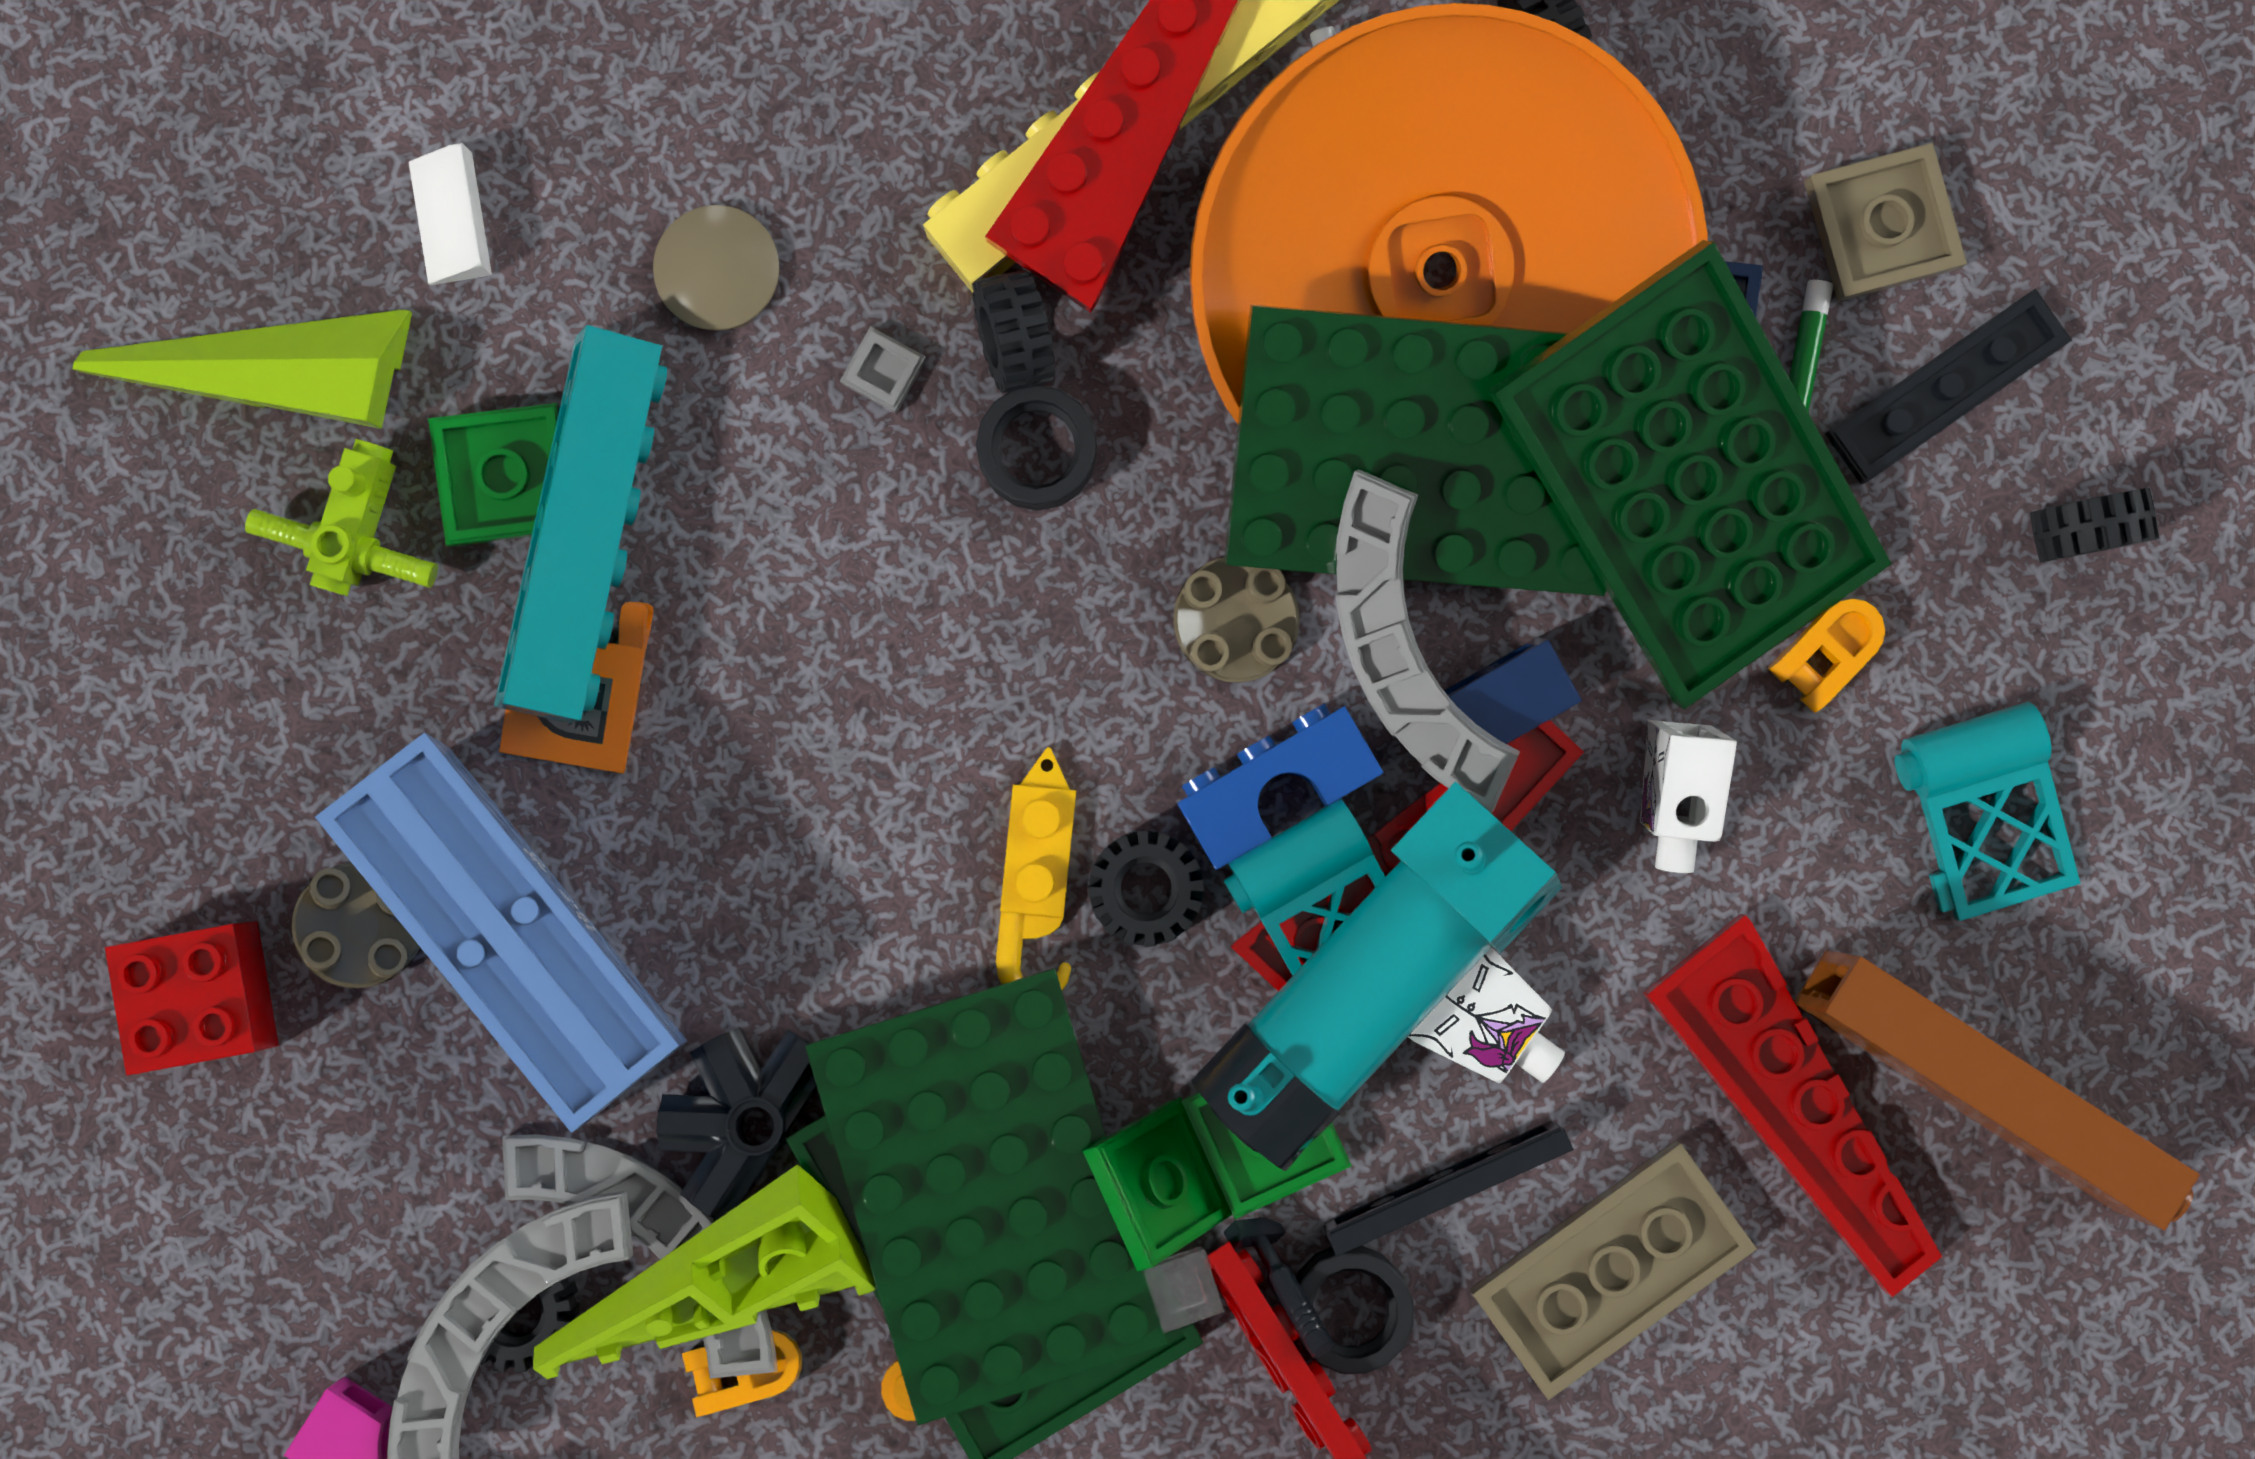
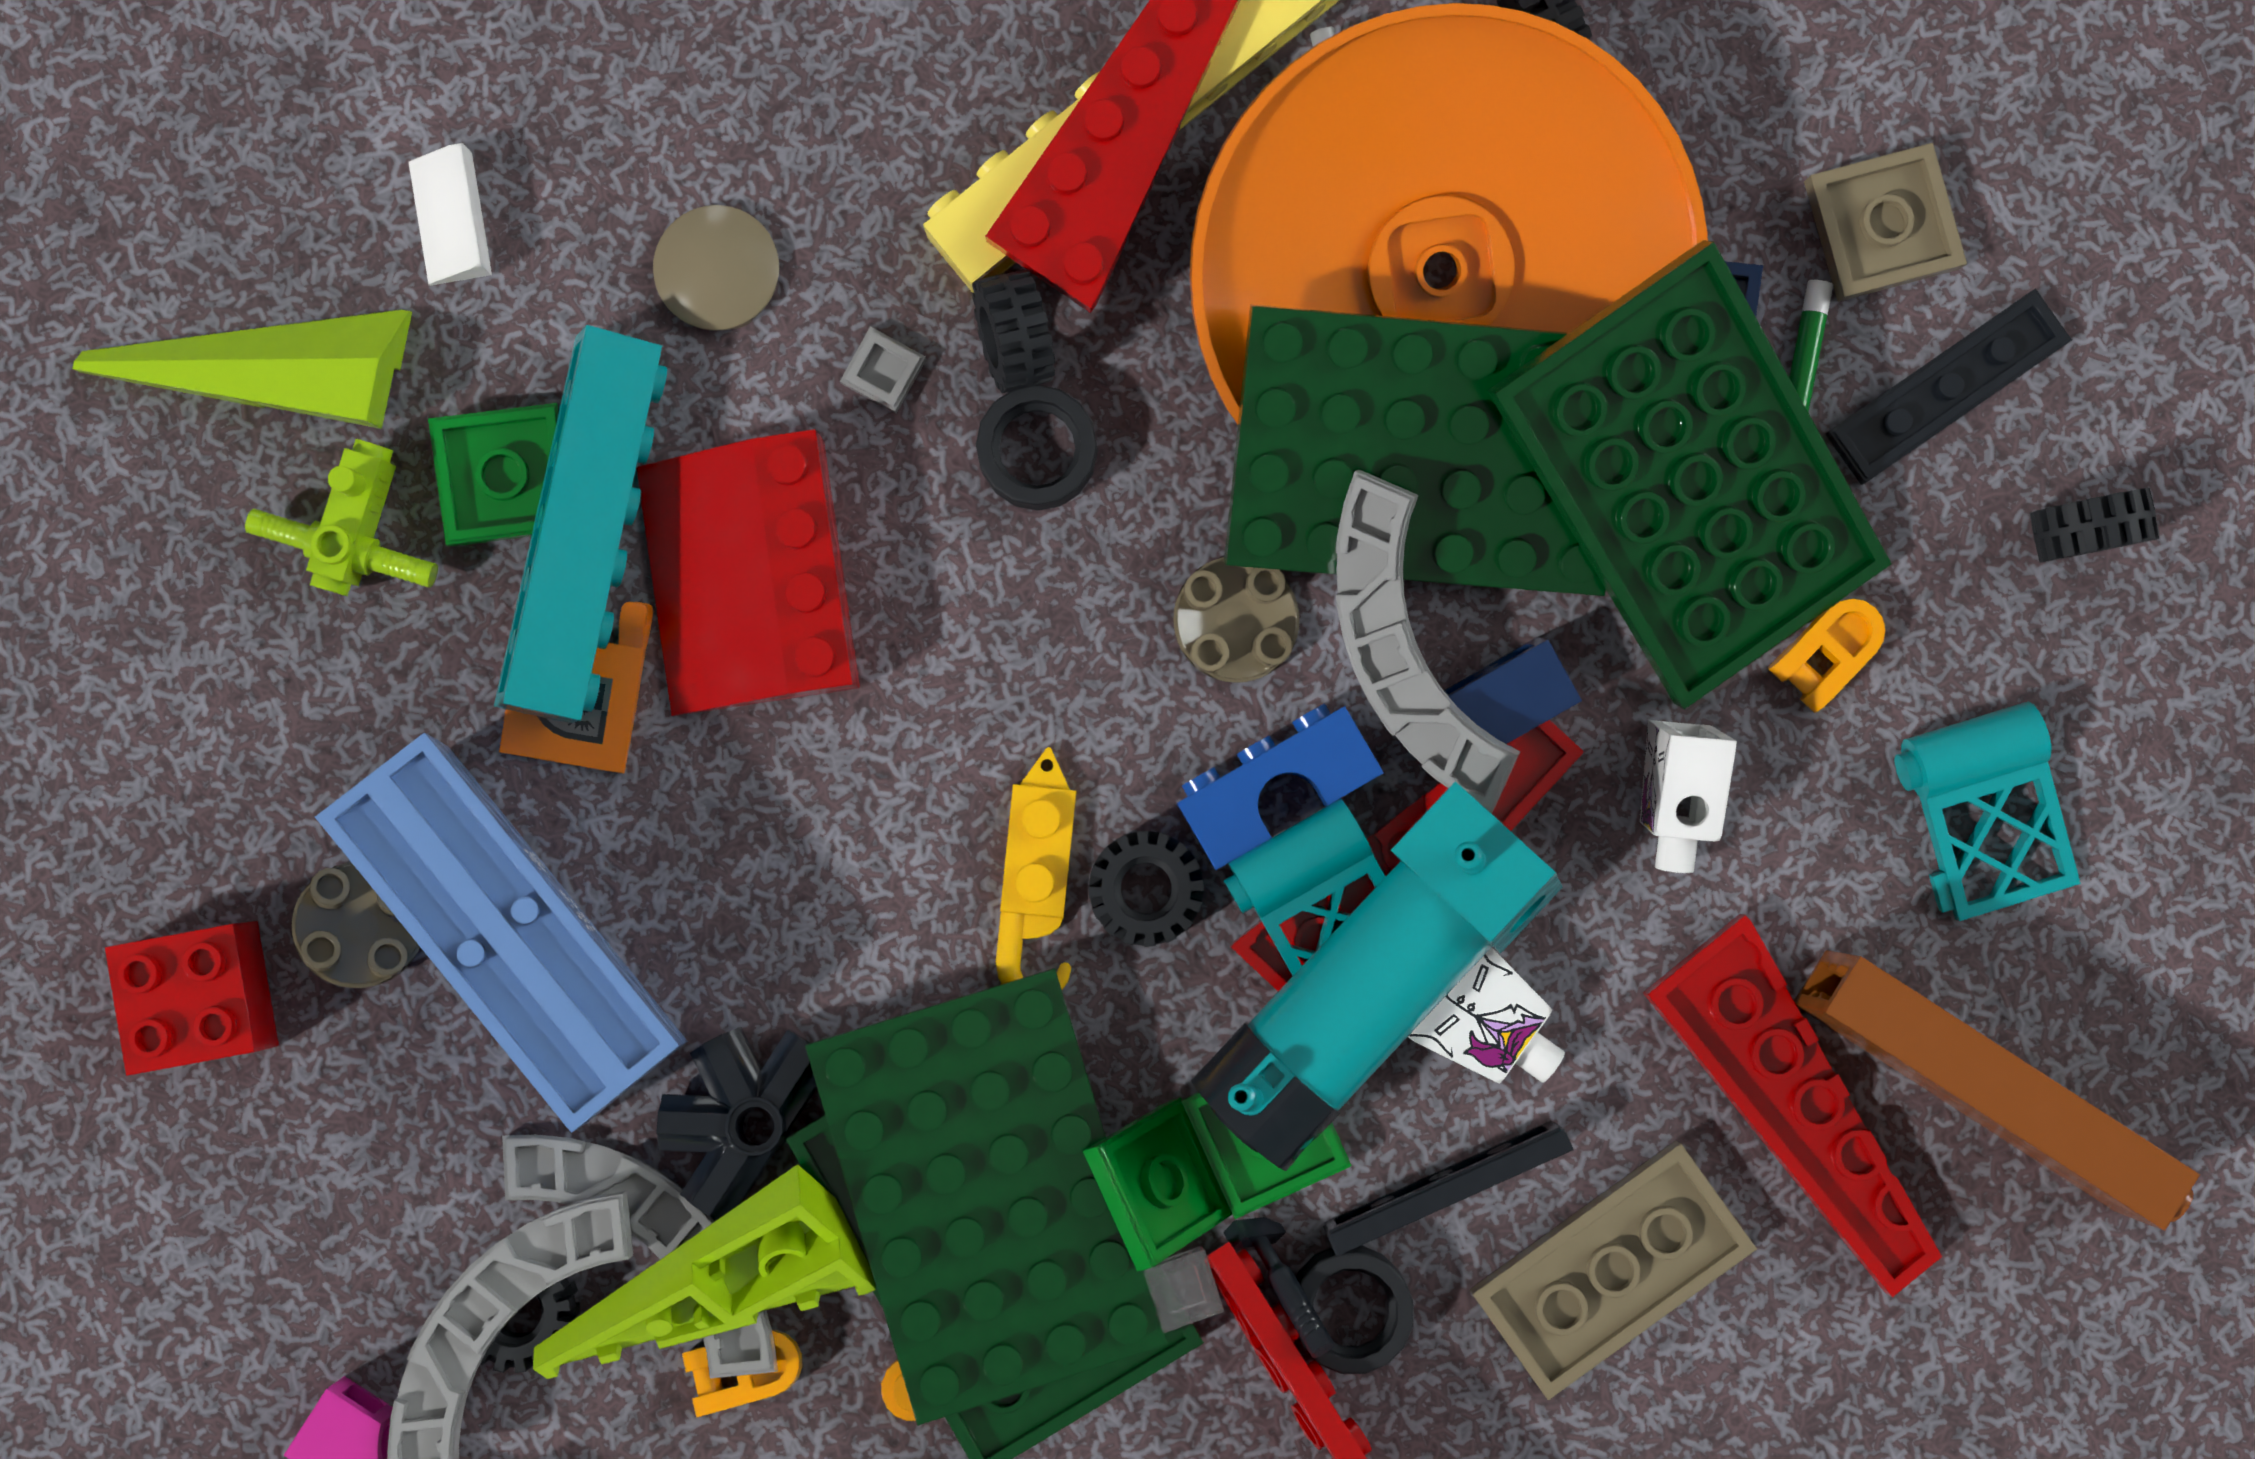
none -> red slope [636,429,860,716]

